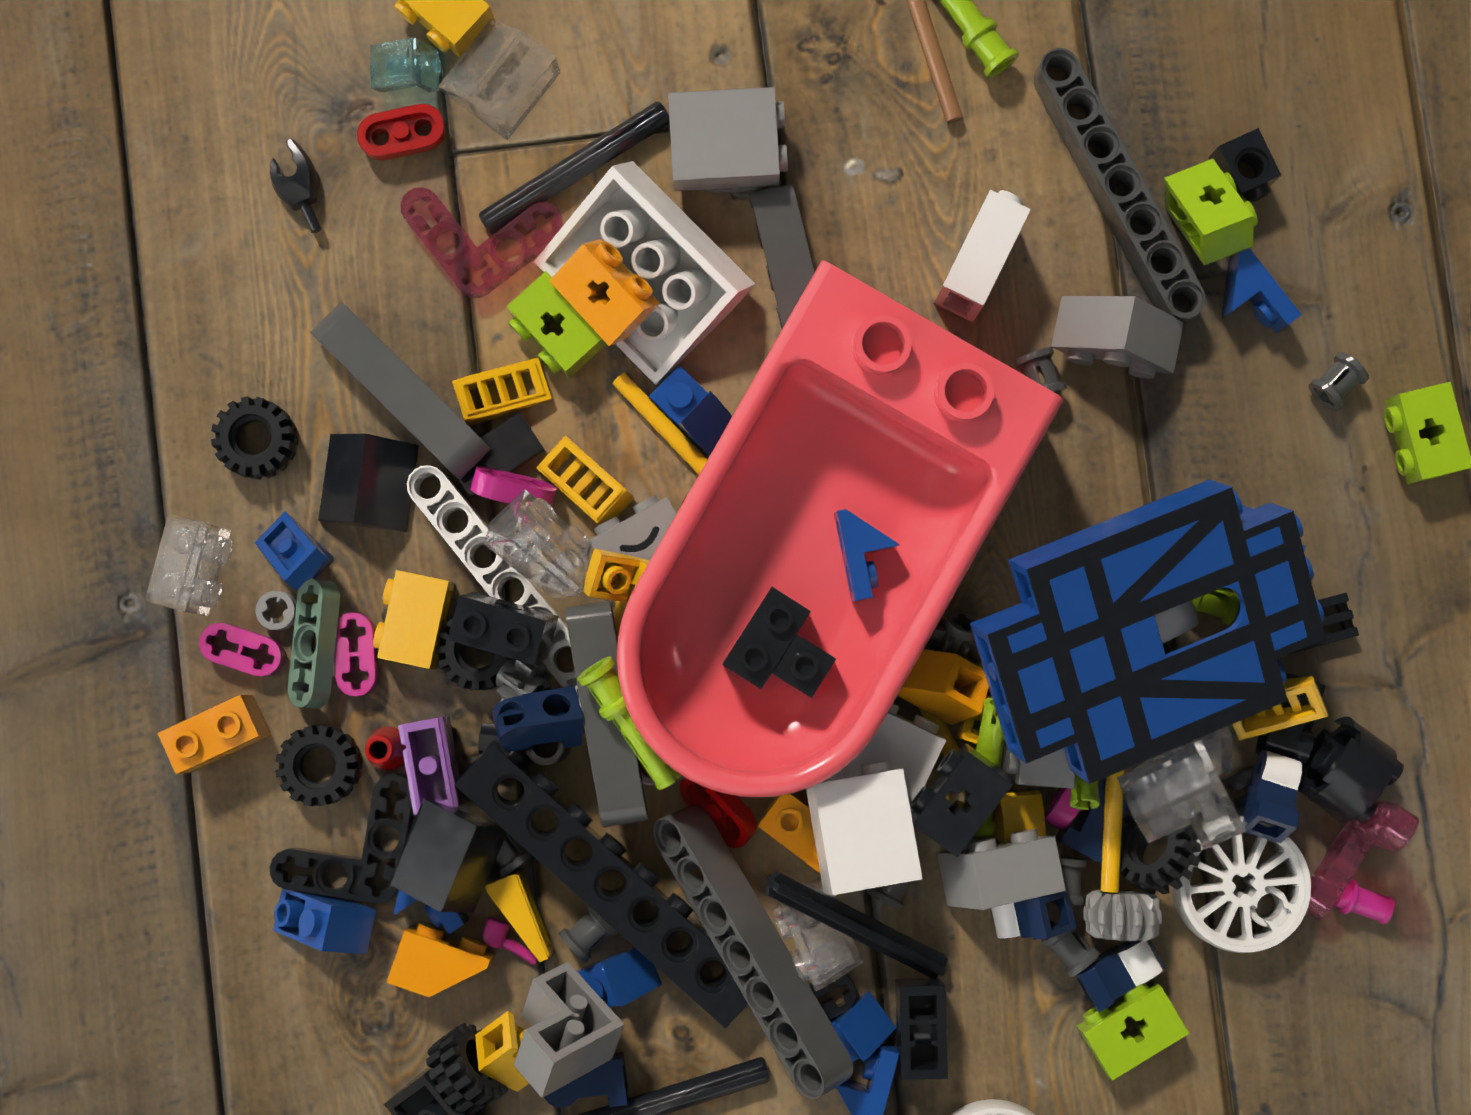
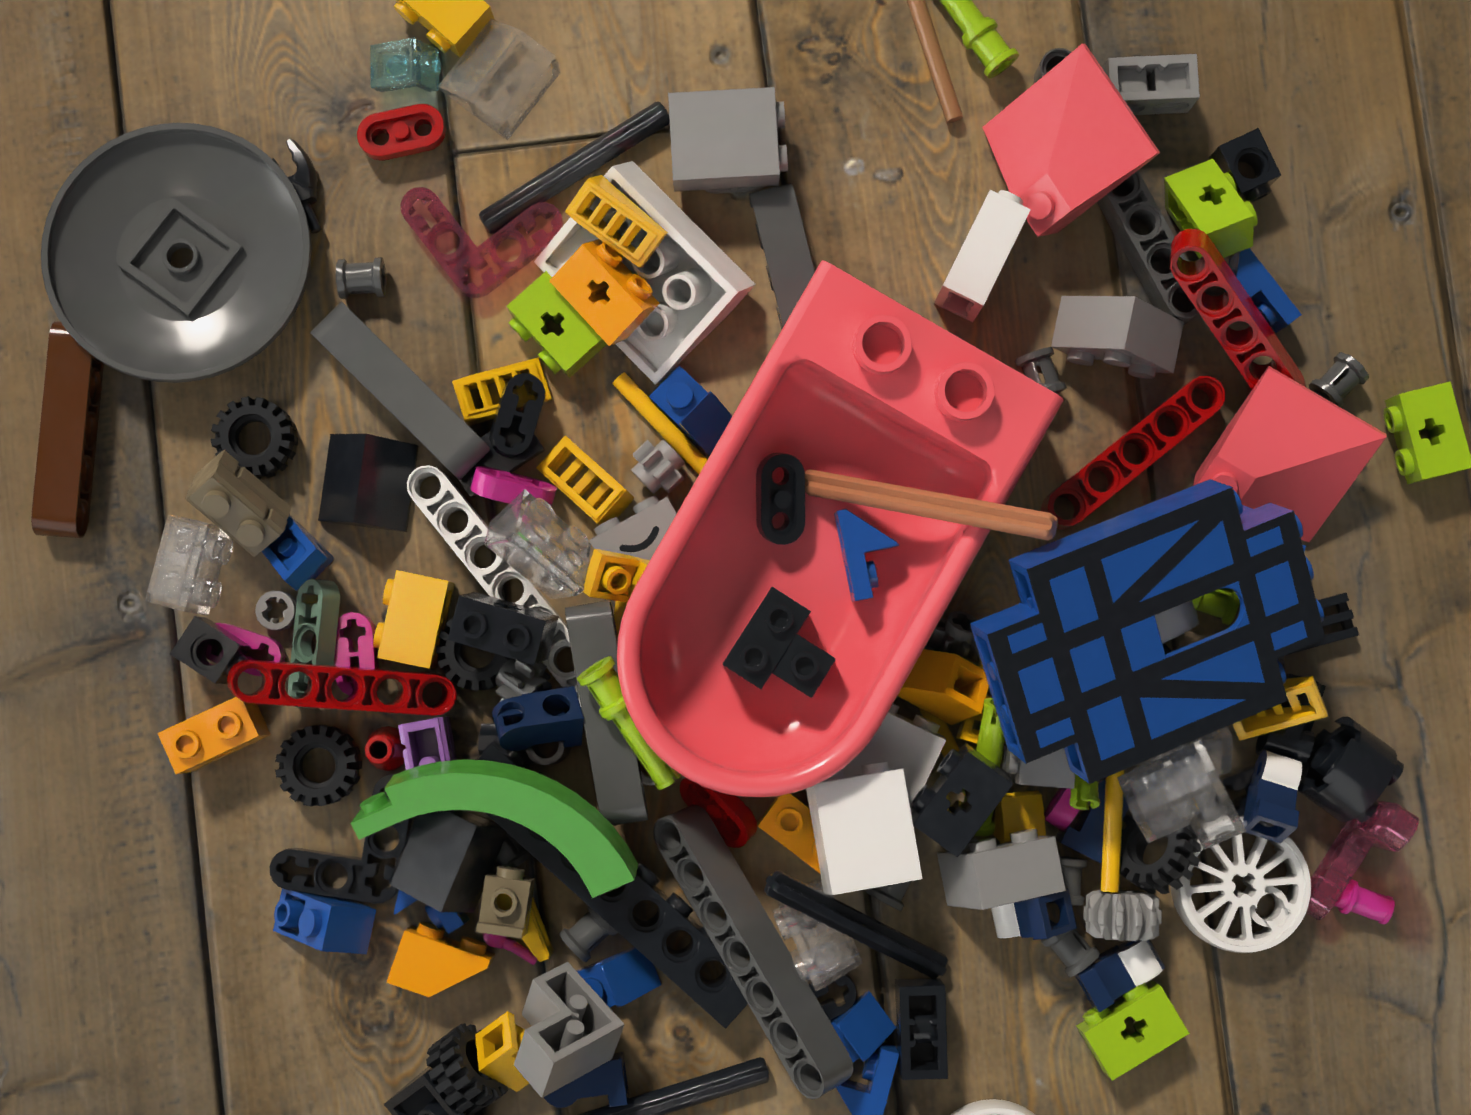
none -> reddish brown beam [31,321,104,538]
none -> dark grey dish [41,123,312,383]
none -> black brick [170,616,251,684]
none -> dark tan brick [185,450,291,557]
none -> red beam [227,660,456,716]
none -> dark grey bush [336,257,387,299]
none -> bright green arch [350,759,638,898]
none -> dark tan brick [476,866,535,939]
none -> black beam [489,373,545,457]
none -> yellow slope [565,175,668,268]
none -> light grey gear [631,439,685,494]
none -> black plate [756,453,805,545]
none -> nougat axle [805,469,1058,541]
none -> coral slope [982,44,1160,237]
none -> red beam [1041,376,1225,530]
none -> light grey brick [1103,54,1200,115]
none -> red beam [1170,229,1306,389]
none -> coral slope [1193,366,1387,543]

